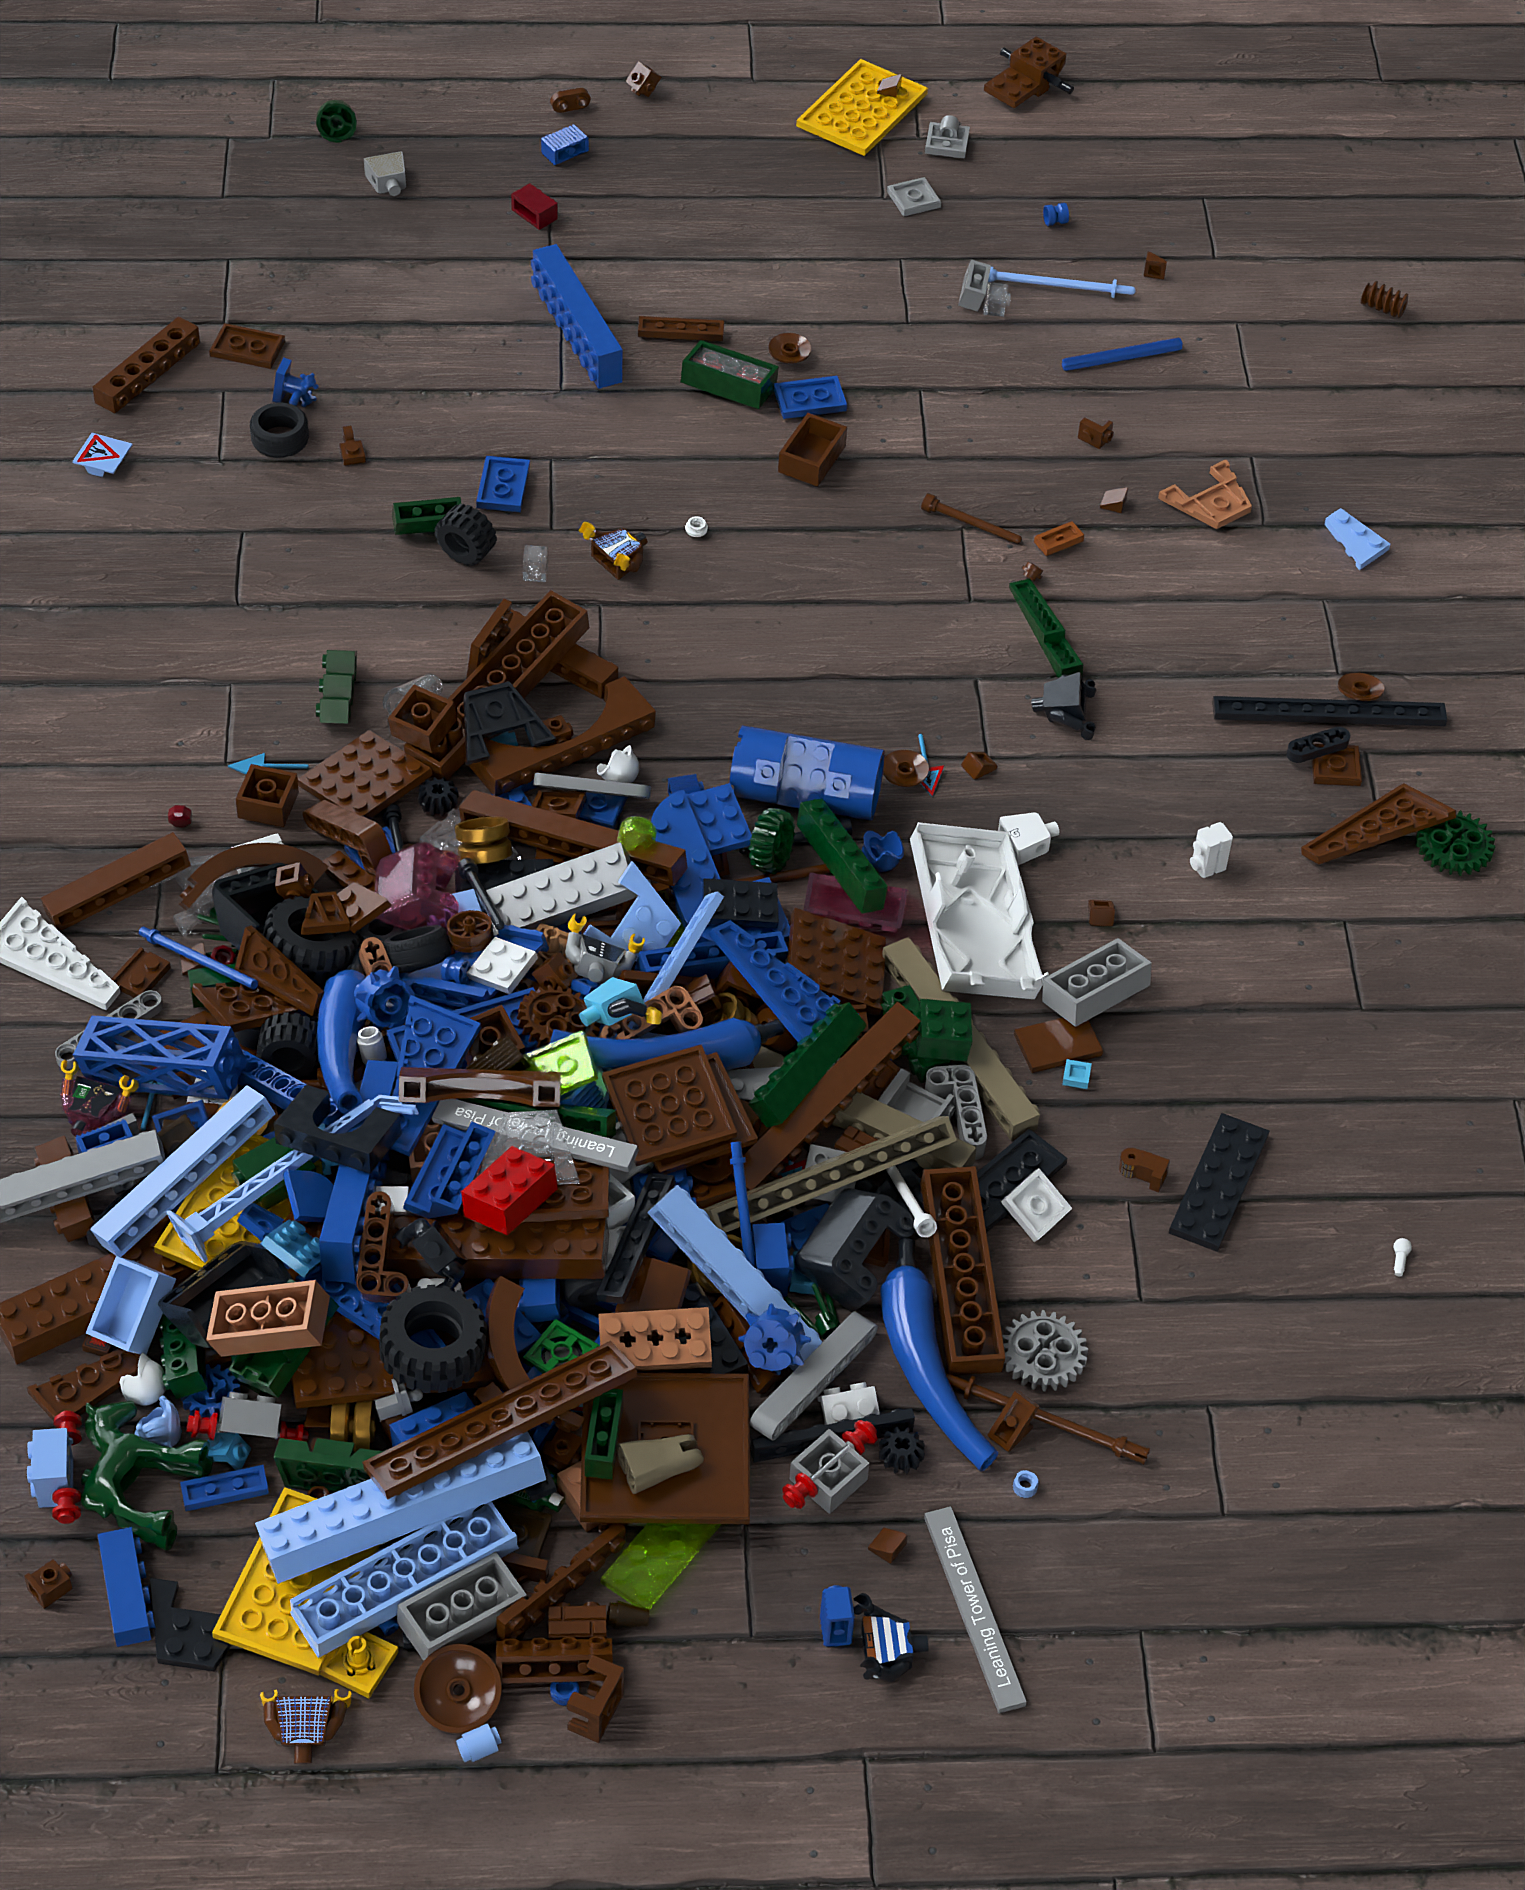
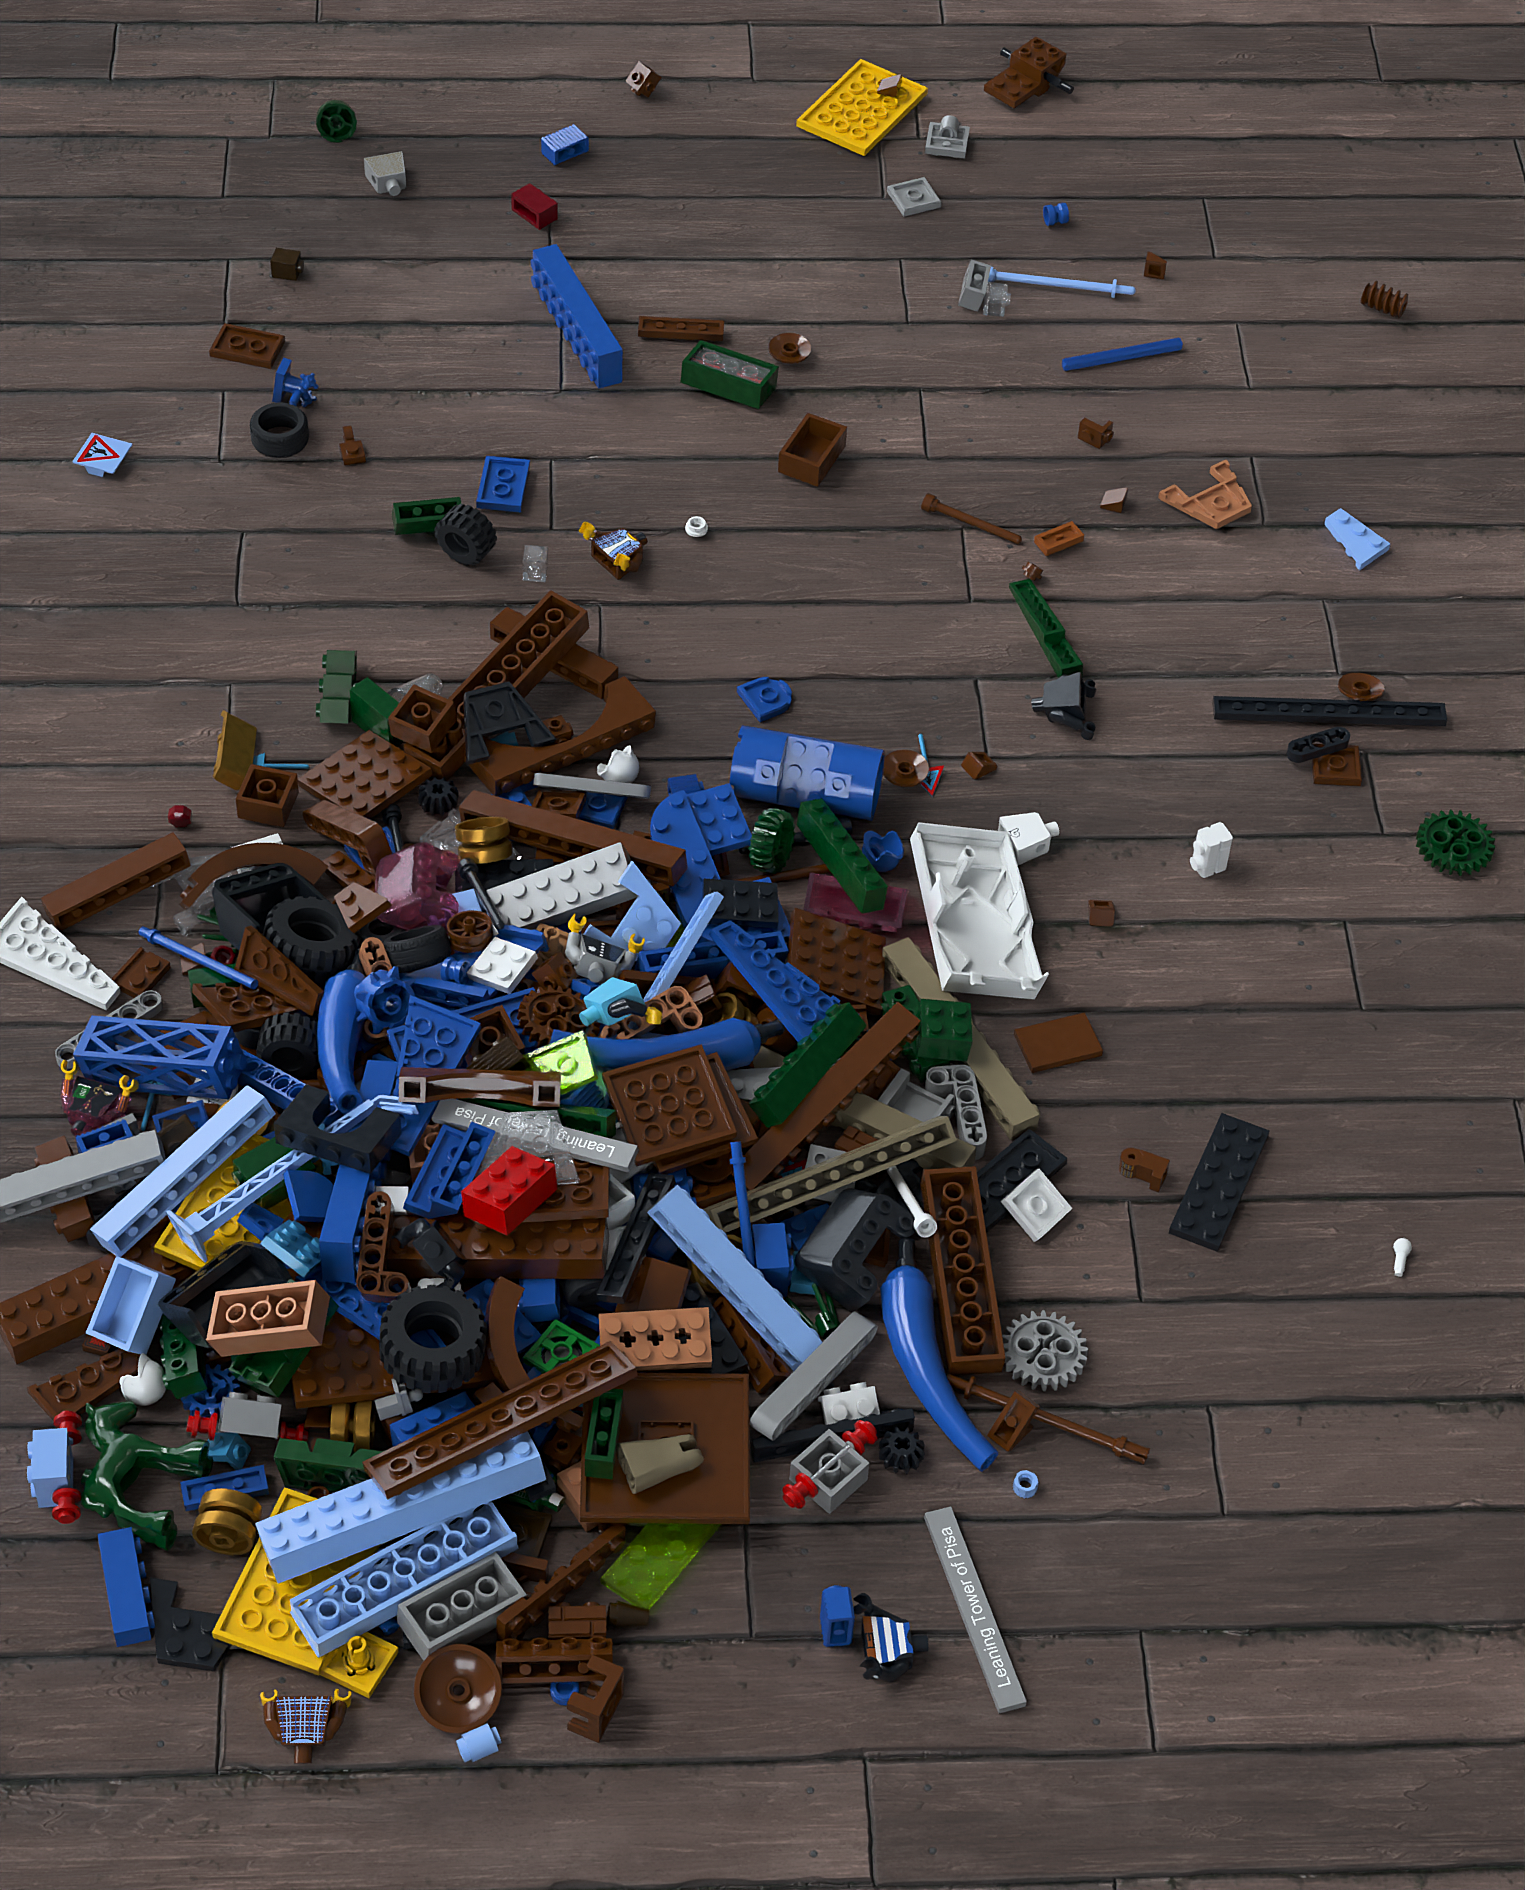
reddish brown brick [24,1559,72,1609] -> none
reddish brown brick [93,316,200,414] -> none
light blue hair [134,1396,182,1447] -> none
reddish brown brick [275,862,314,900] -> none
reddish brown wing [301,891,350,935] -> none
white brick [357,1026,387,1064] -> none
reddish brown plate [466,599,513,679] -> none
reddish brown plate [550,88,591,113] -> none
clear neon green hair [617,816,657,851] -> none
blue brick [739,1303,811,1375] -> none
blue plate [774,376,847,419] -> none
reddish brown slope [868,1528,908,1564] -> none
light grey brick [1042,938,1152,1027] -> none
medium azure plate [1062,1059,1092,1089] -> none
reddish brown wing [1301,783,1456,864] -> none
none -> pearl gold wheel [192,1488,262,1555]
none -> pearl gold piece [213,710,257,790]
none -> dark brown brick [270,247,304,281]
none -> dark green brick [349,677,405,747]
none -> blue tile [737,677,792,722]

